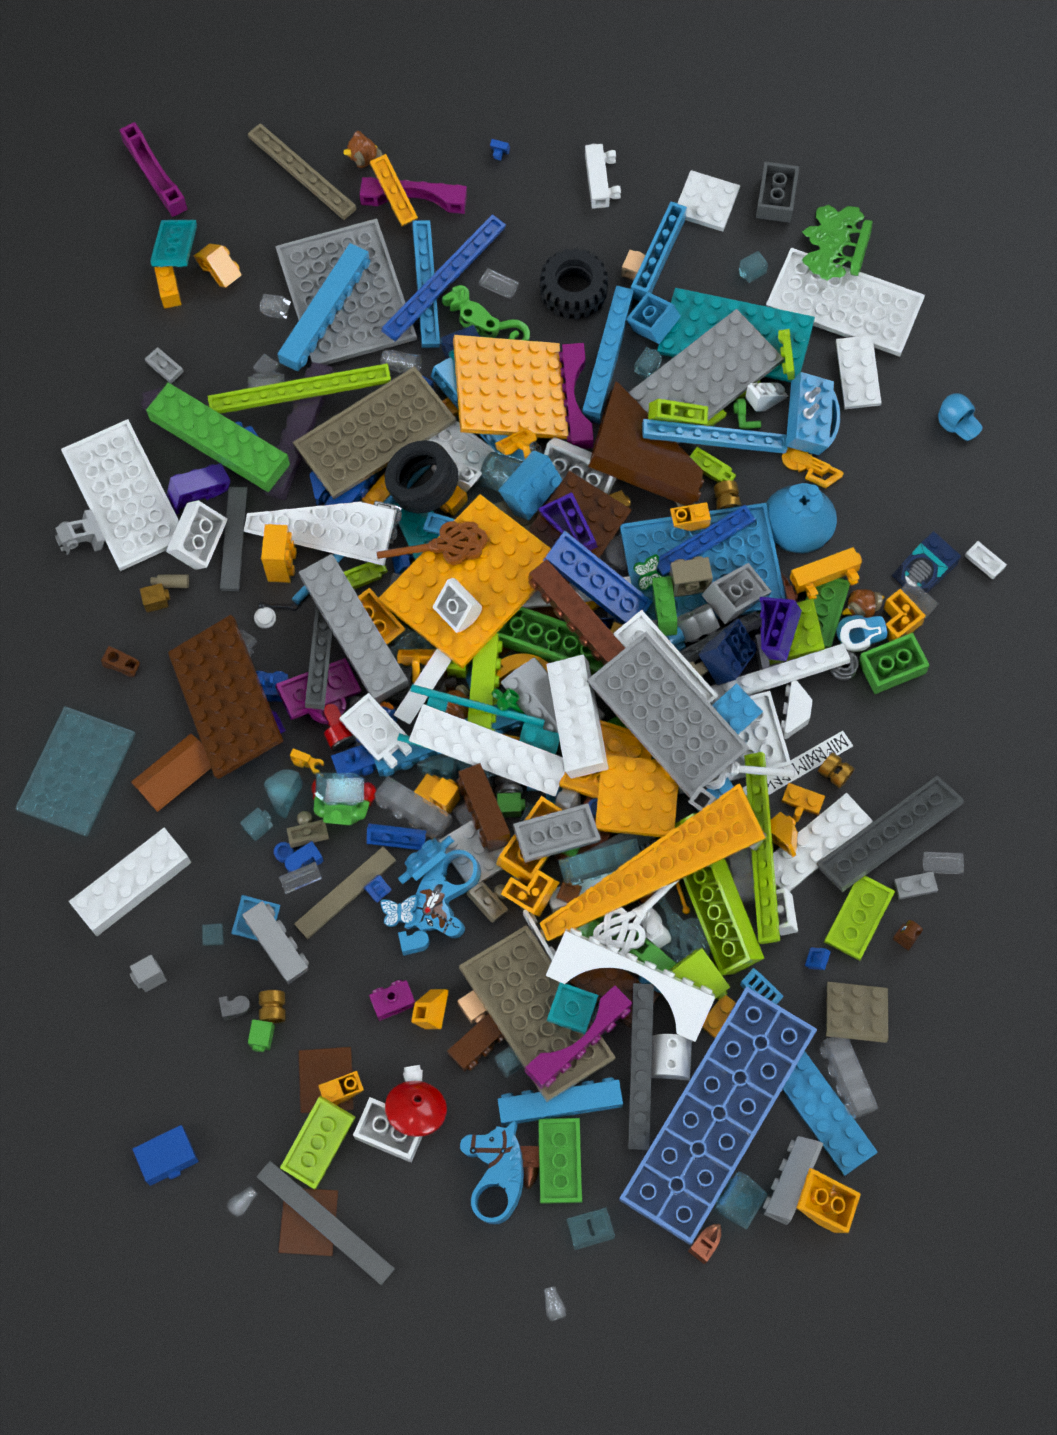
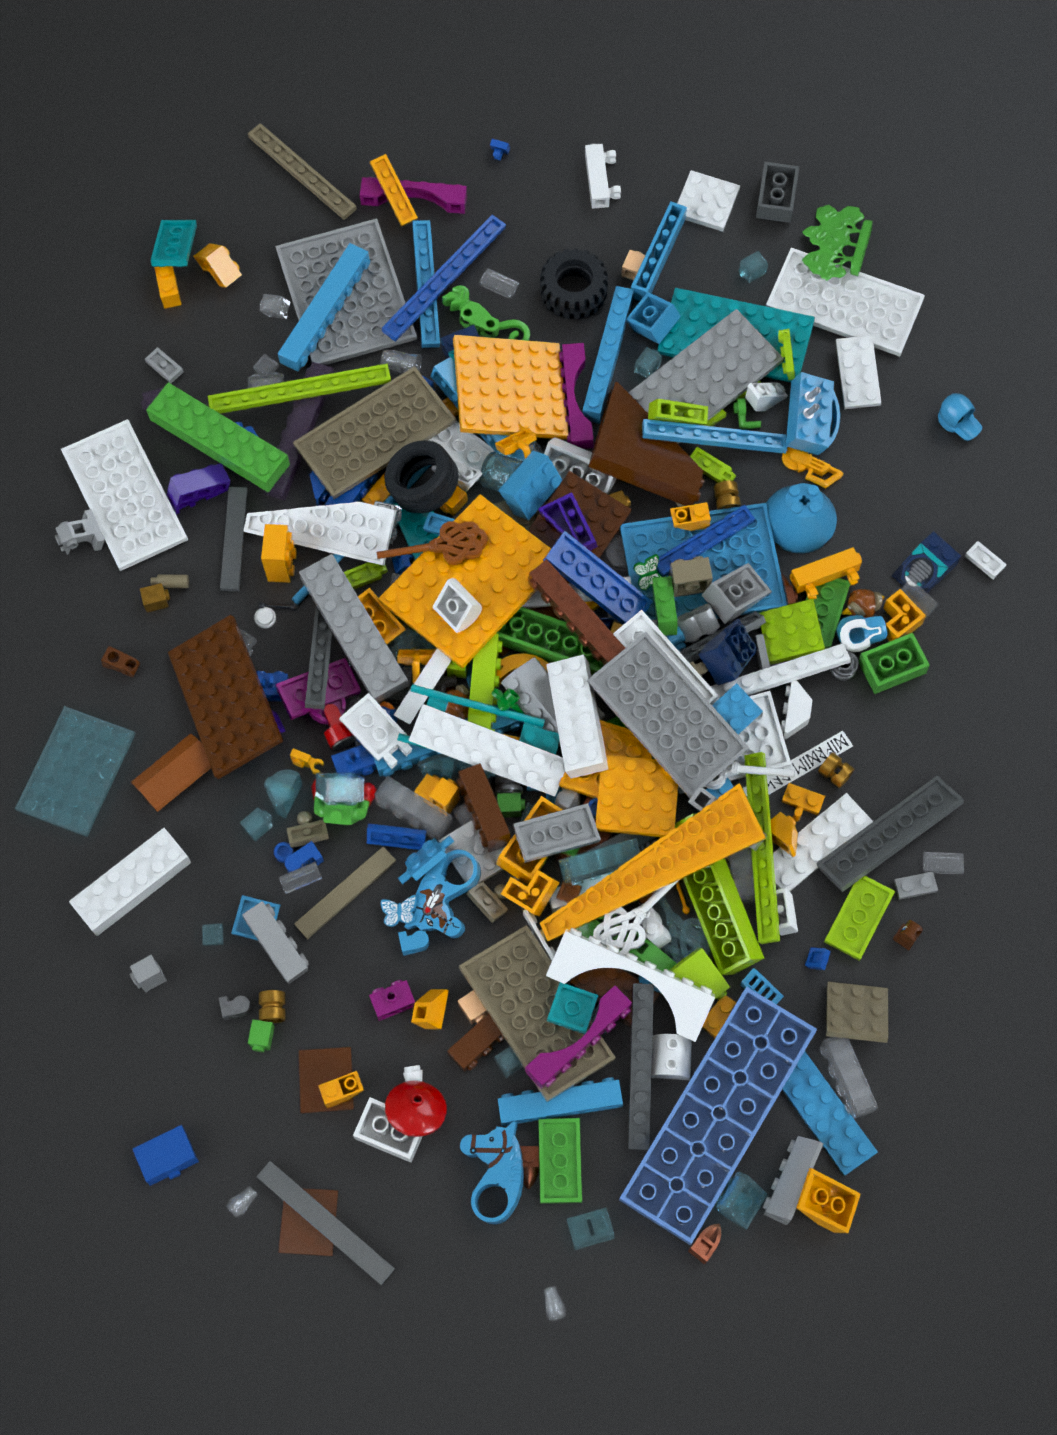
magenta arch [119,122,188,217] -> none
white brick [166,500,228,570] -> none
lime plate [280,1096,356,1189] -> none
dark orange hair [344,131,382,168] -> none
blue tile [363,875,392,903] -> none
dark purple wedge [760,597,802,661] -> none

